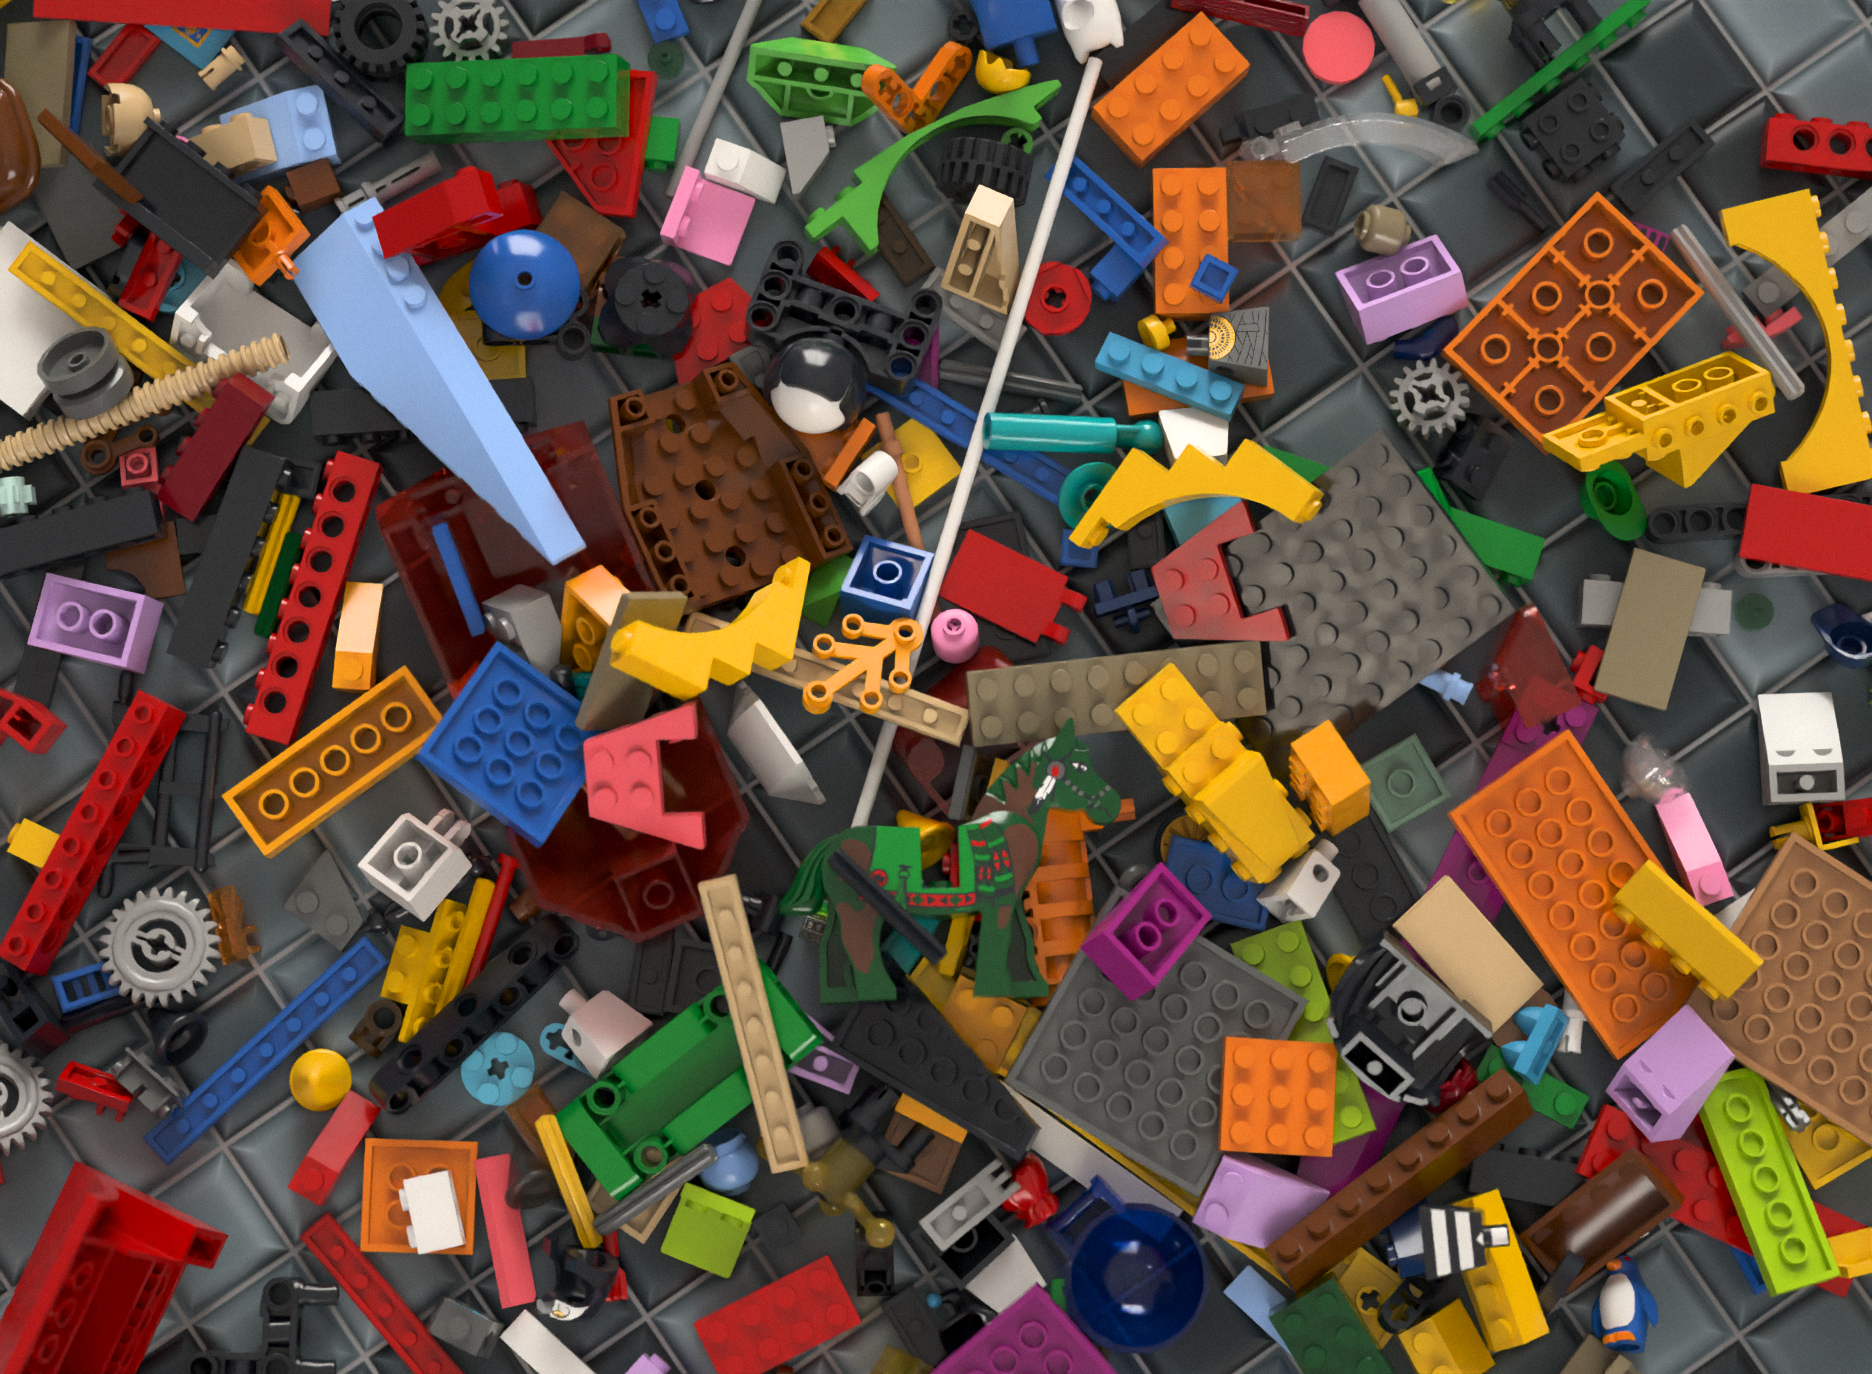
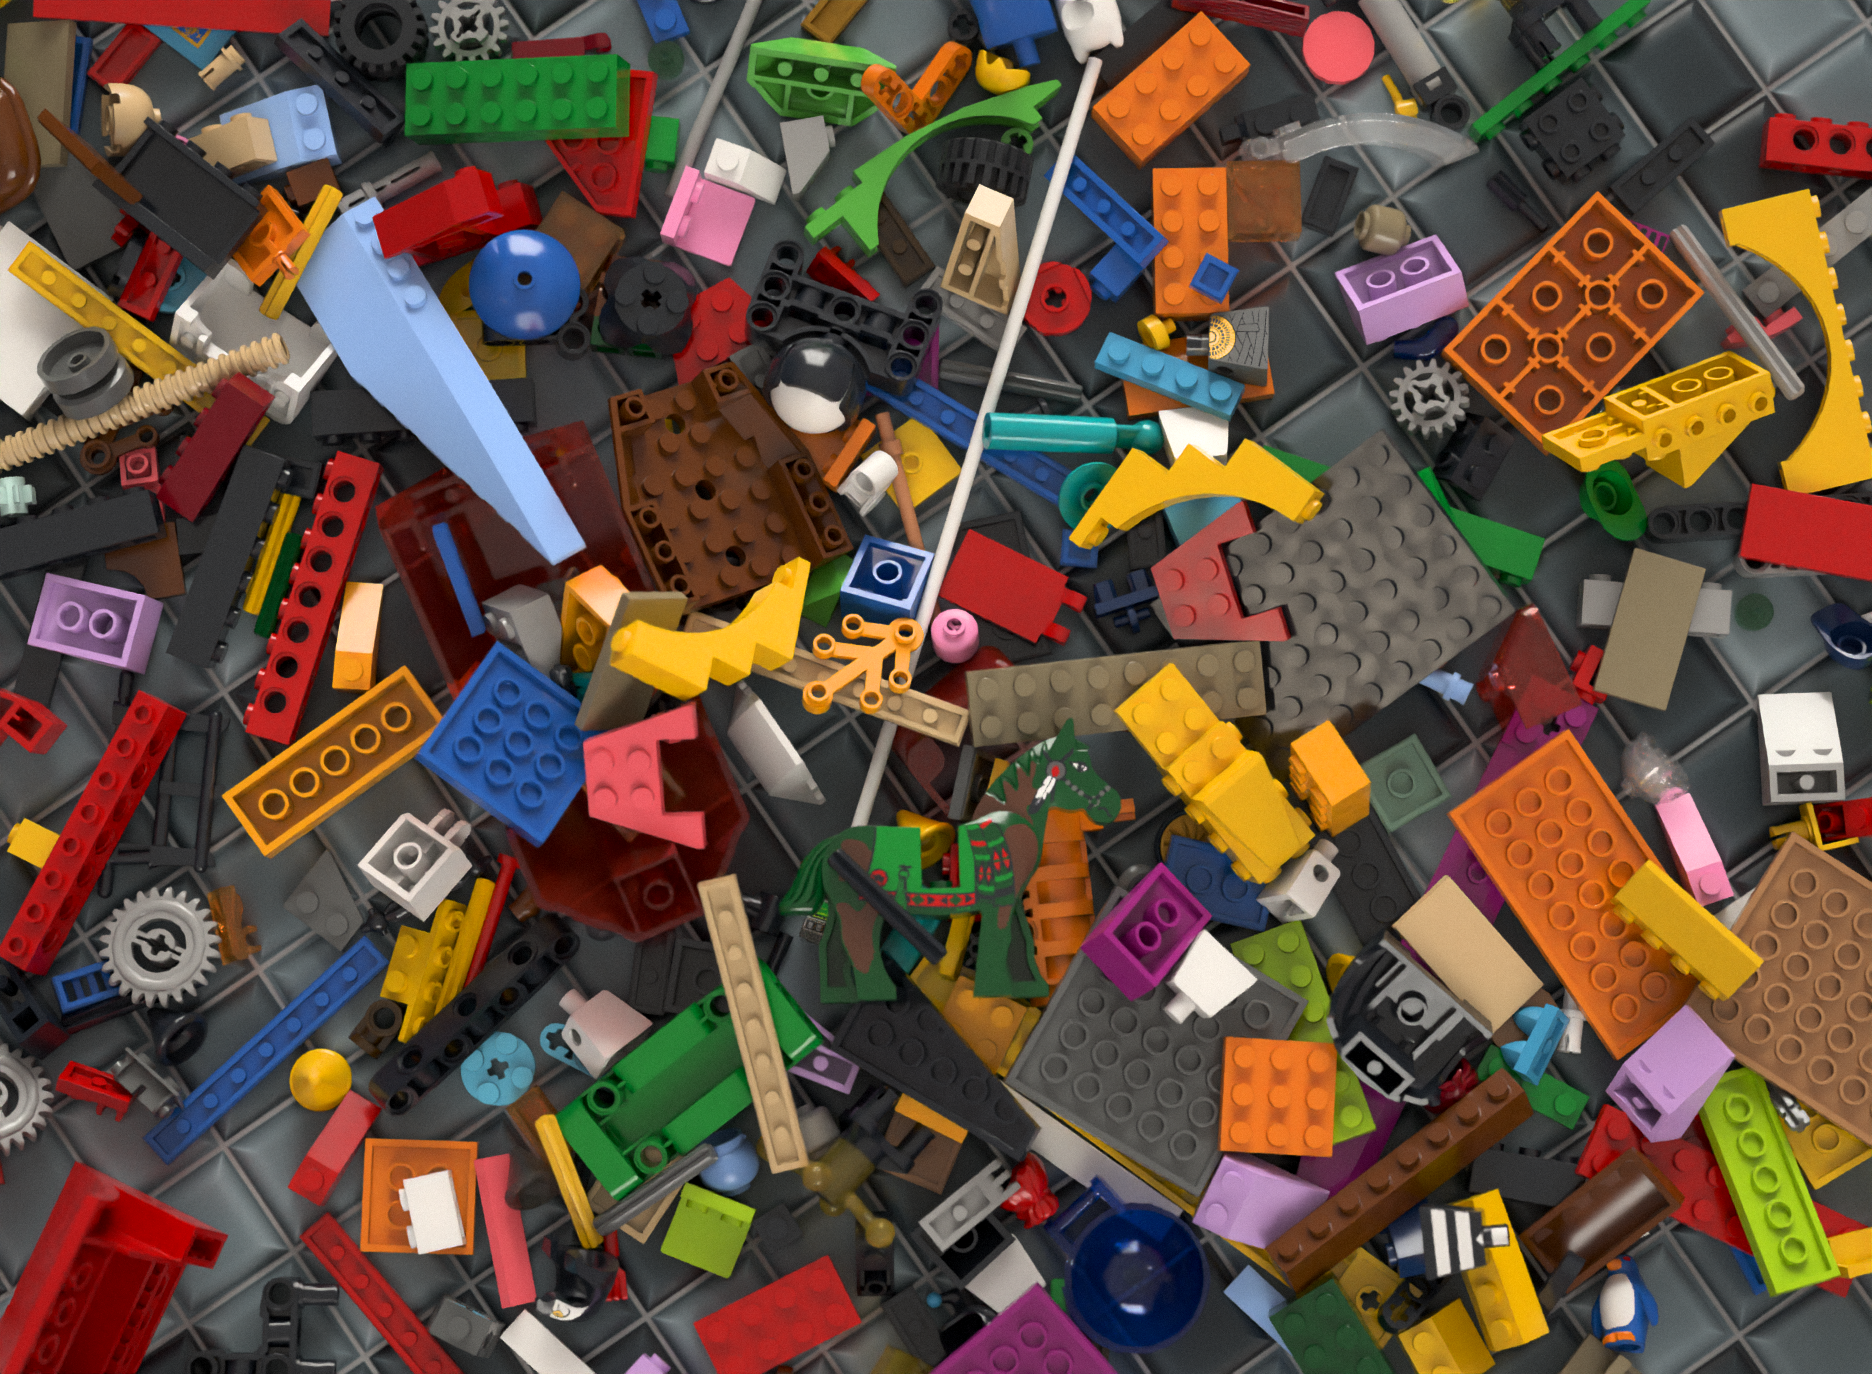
none -> yellow axle [259,184,343,320]
none -> white torso [1164,930,1258,1024]

